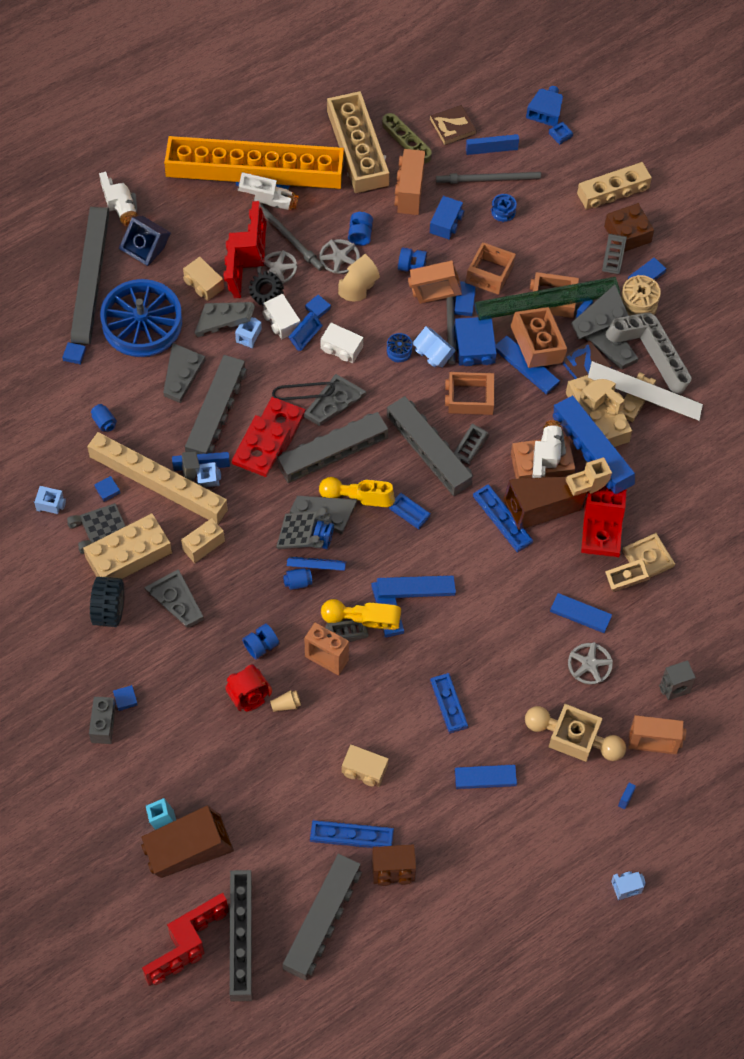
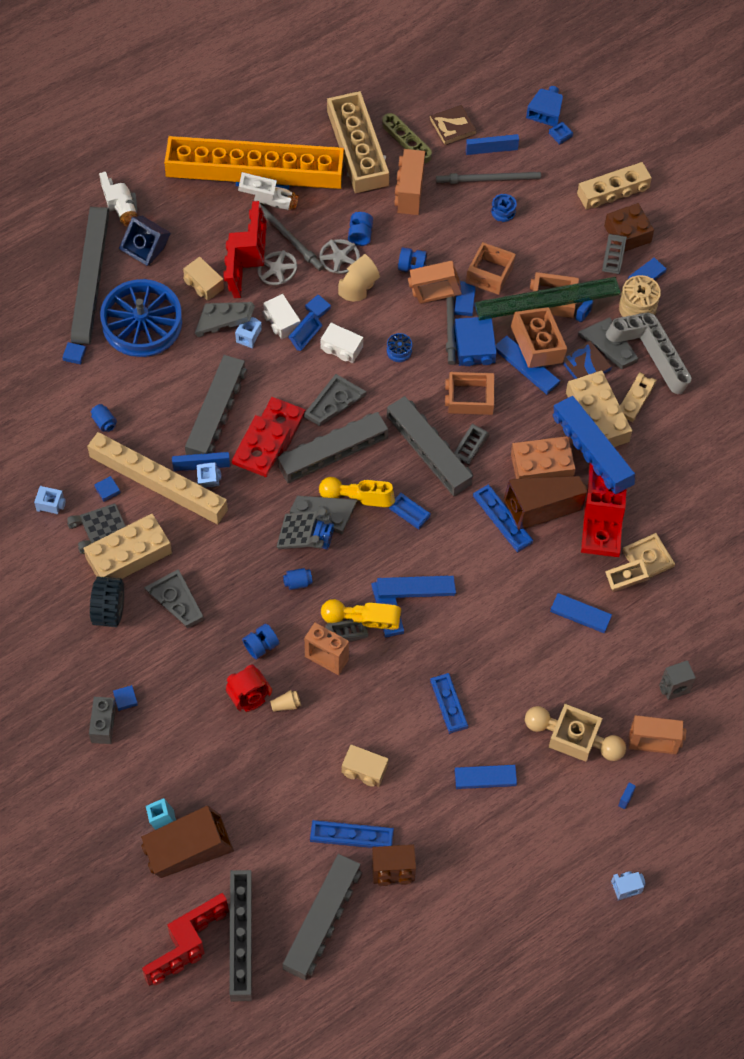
dark grey wing [163,343,206,403] -> none
tan brick [181,518,225,563] -> none
dark grey slope [182,452,200,482] -> none
black tyre [249,271,284,306] -> none
black piece [272,382,335,400] -> none
blue tile [287,556,346,570] -> none
light blue brick [412,326,456,367] -> none
blue brick [430,196,464,239] -> none
white plate [532,420,566,478] -> none
tan brick [566,457,612,496] -> none
light grey wheel [568,642,613,684] -> none
dark grey wing [571,285,629,340] -> none
tan brick [580,379,625,414] -> none
white sticker [588,361,703,421] -> none

